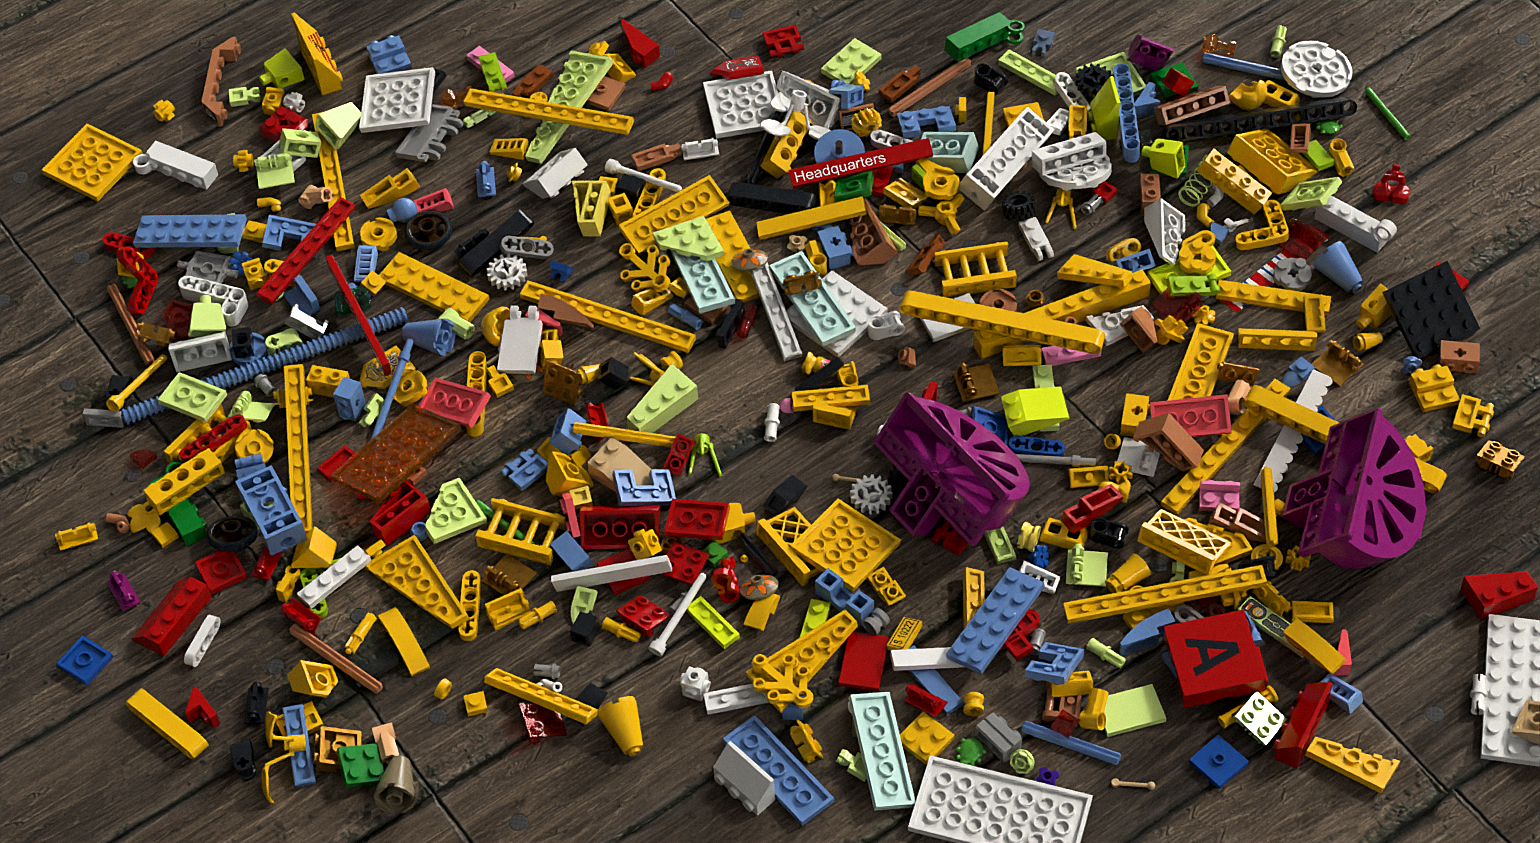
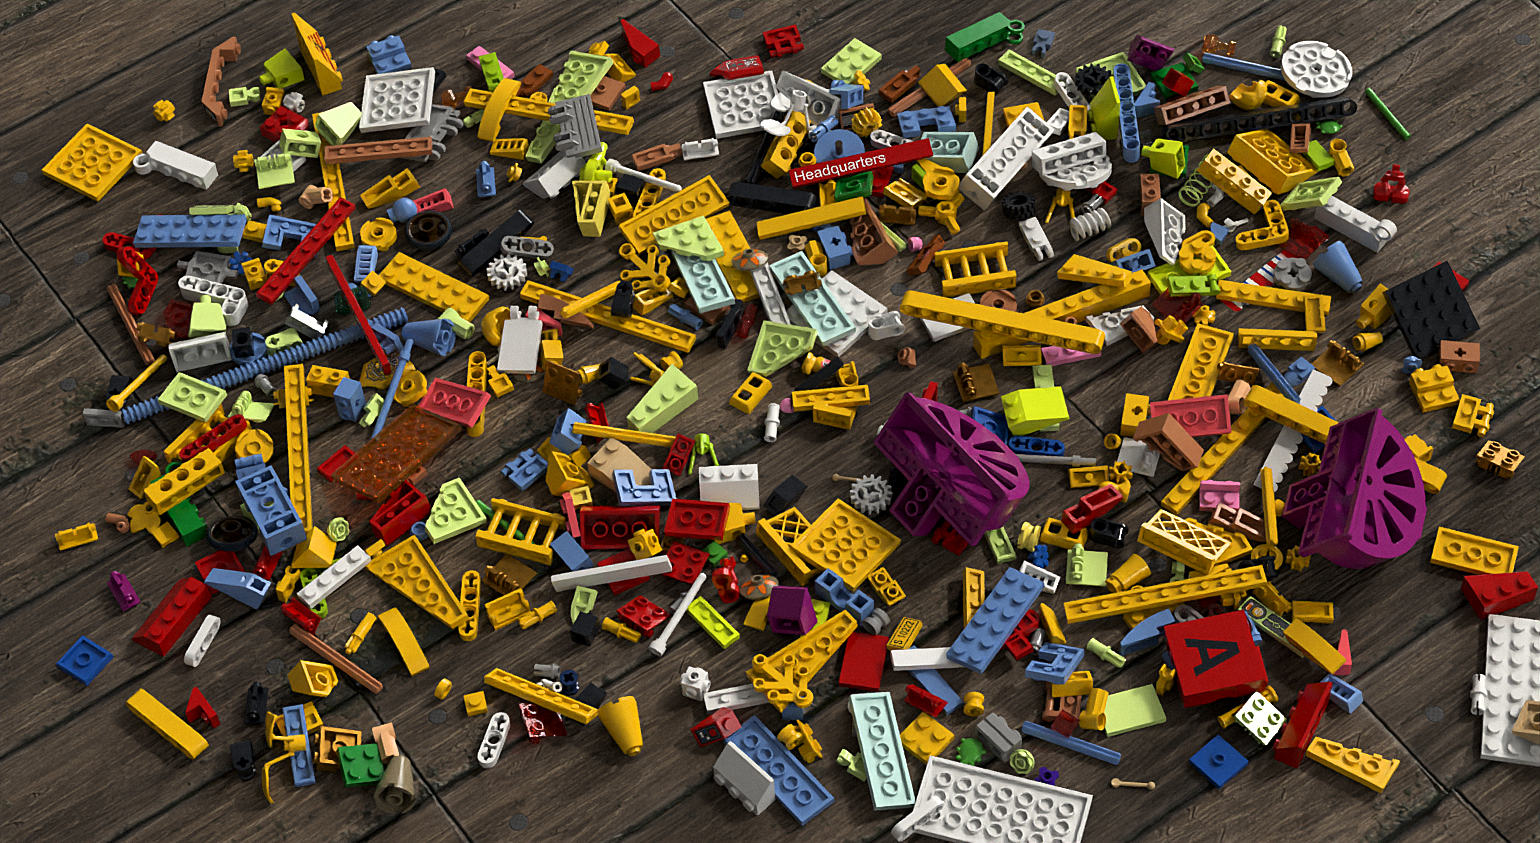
none -> yellow slope [128,456,162,499]
none -> yellowish green tile [189,205,233,215]
none -> medium blue slope [204,568,271,610]
none -> yellowish green axle [232,203,252,222]
none -> nougat plate [324,137,433,164]
none -> yellowish green plate [327,517,350,542]
none -> medium blue hinge [371,323,404,354]
none -> yellow slope [477,78,521,142]
none -> white beam [478,712,510,768]
none -> yellowish green plate [534,257,549,277]
none -> light grey hinge [548,94,603,158]
none -> yellow axle [560,281,621,318]
none -> dark blue bush [560,670,579,696]
none -> neon yellow pin [579,142,612,182]
none -> black piece [611,281,635,318]
none -> yellow plate [621,86,640,110]
none -> red slope [690,707,742,747]
none -> white slope [699,464,760,510]
none -> yellow piece [729,372,772,414]
none -> yellowish green plate [747,320,818,377]
none -> magenta slope [767,585,818,635]
none -> yellow wheel [777,724,803,750]
none -> yellow cone [799,152,817,167]
none -> medium blue pin [808,115,838,142]
none -> white beam [891,796,944,842]
none -> bright pink hinge [908,237,923,252]
none -> yellow slope [918,64,967,107]
none -> yellow slope [1039,603,1066,645]
none -> white piece [1070,208,1111,241]
none -> yellow plate [1156,664,1177,696]
none -> bright green plate [1182,53,1205,74]
none -> medium blue axle [1247,344,1301,404]
none -> yellow gear [1299,453,1321,477]
none -> yellow plate [1430,527,1519,575]

